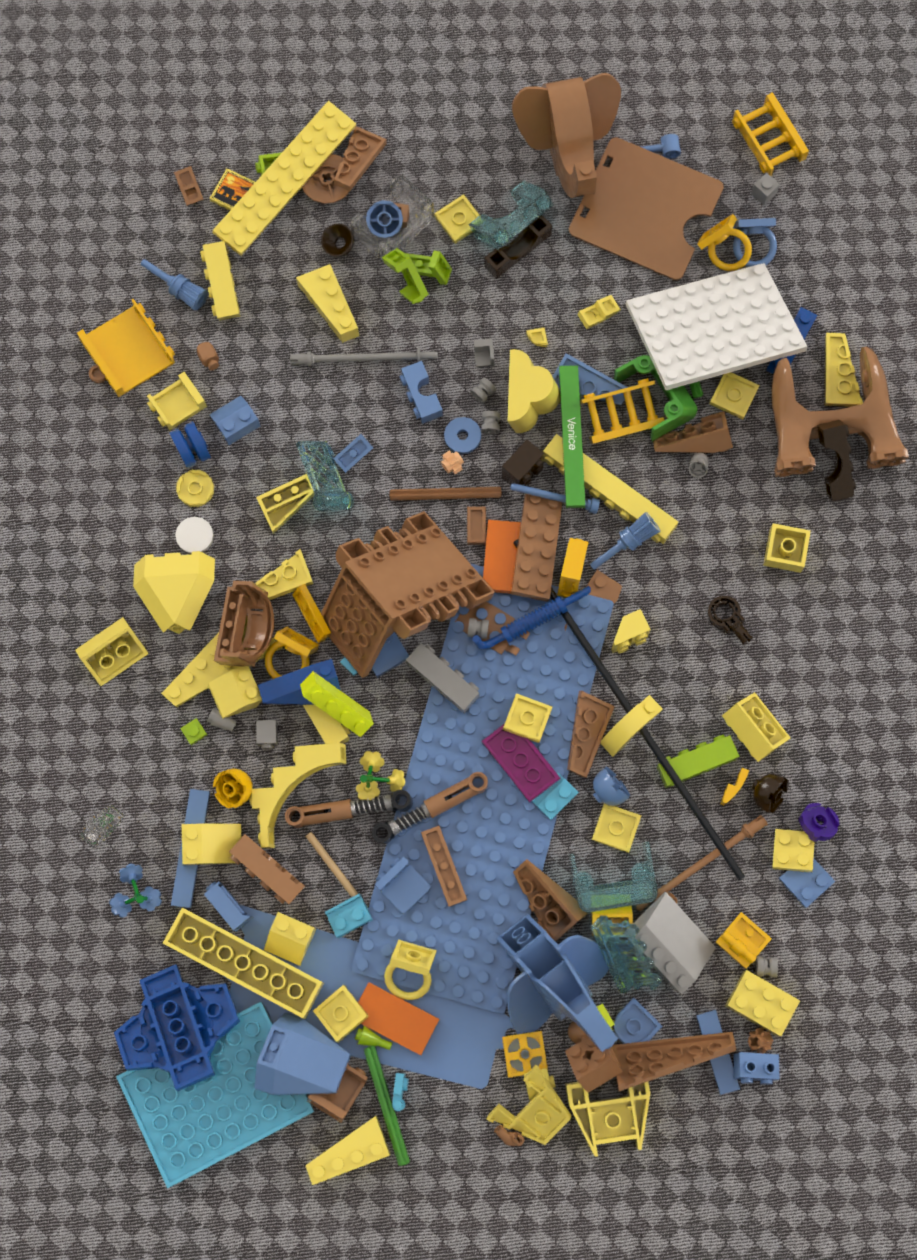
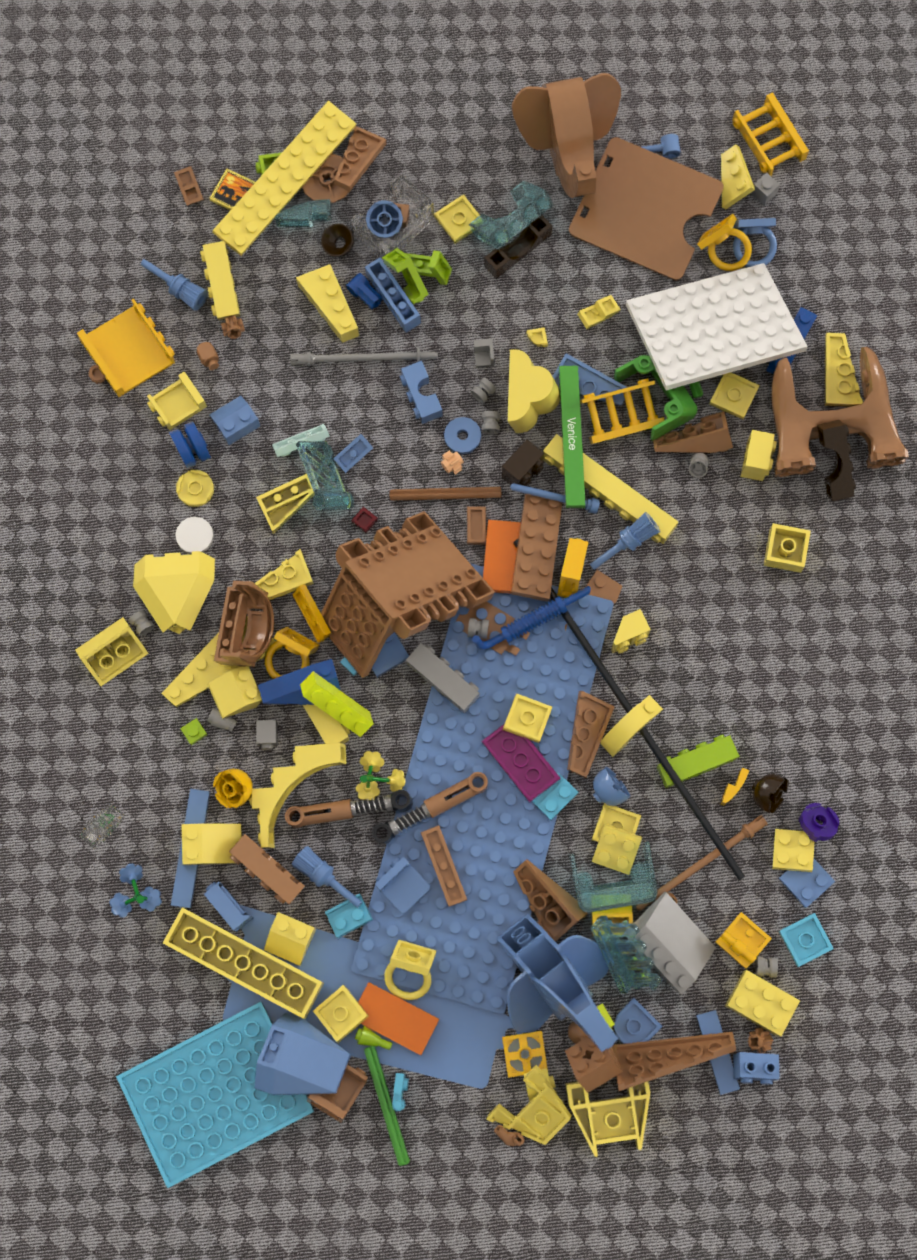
blue plate [114,964,240,1091] -> none
tan bar [305,832,358,898] -> none
light yellow wedge [305,1116,391,1185] -> none
dark brown pin [708,596,753,645] -> none
light yellow slope [722,692,790,762] -> none
none -> light grey wheel [128,610,155,637]
none -> medium nougat gear [221,316,245,339]
none -> light aqua plate [272,424,330,457]
none -> clear light blue slope [275,199,332,227]
none -> medium blue piece [291,846,363,908]
none -> blue piece [346,273,383,310]
none -> dark red tile [351,507,378,533]
none -> medium blue brick [365,258,421,333]
none -> light yellow plate [592,824,642,875]
none -> light yellow wing [721,144,755,210]
none -> light yellow brick [741,430,777,481]
none -> medium azure plate [779,913,834,967]

